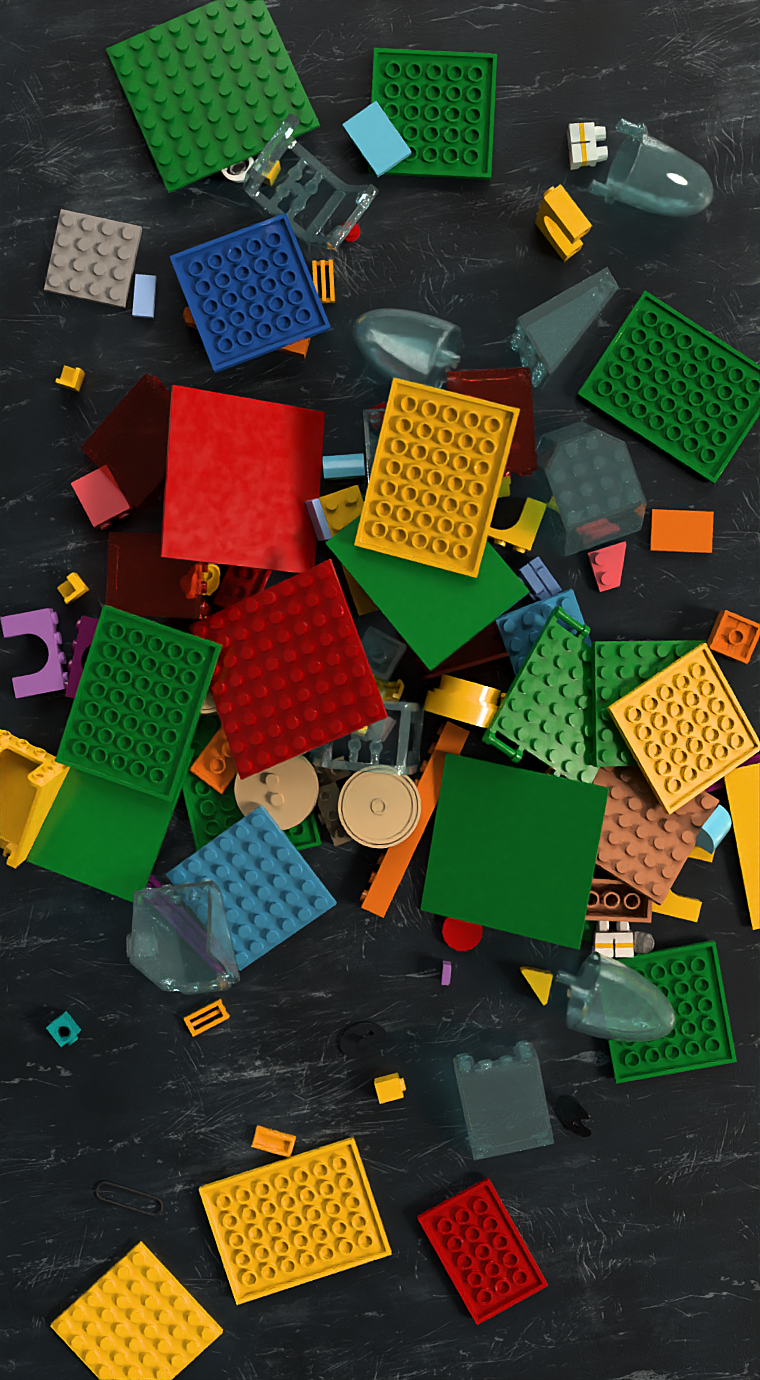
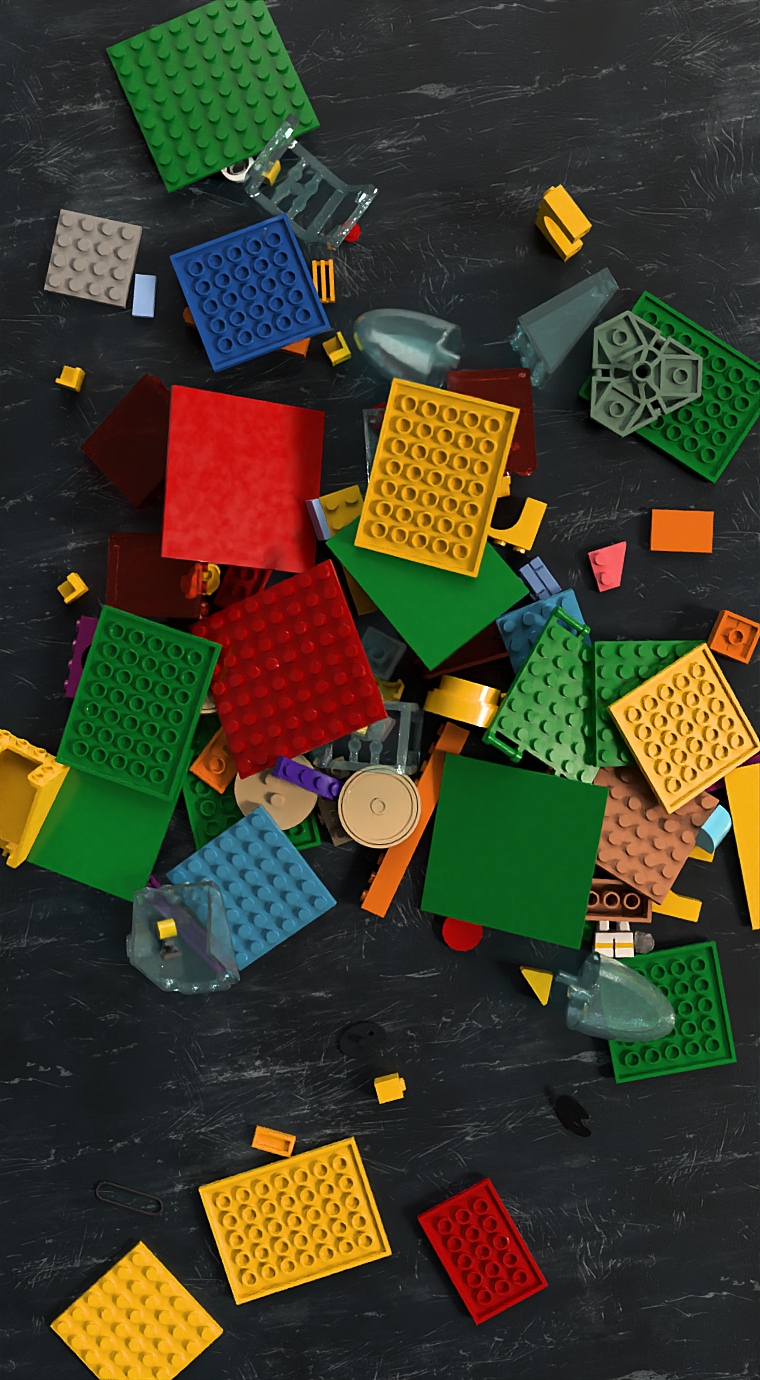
medium lavender arch [0,608,69,698] -> none
teal brick [46,1011,81,1047] -> none
coral brick [71,464,133,530] -> none
light orange tile [184,998,230,1037] -> none
medium azure brick [323,453,365,481] -> none
medium azure tile [342,101,411,178] -> none
green plate [368,48,497,180] -> none
medium lavender tile [441,960,451,985] -> none
clear light blue windscreen [453,1041,554,1160] -> none
clear light blue windscreen [530,421,647,557] -> none
white hips [567,122,608,170] -> none
clear light blue windscreen [588,117,714,218] -> none
none -> leg [156,918,182,960]
none -> dark purple plate [272,756,344,802]
none -> yellow panel [323,331,351,366]
none -> sand green plate [589,310,703,438]

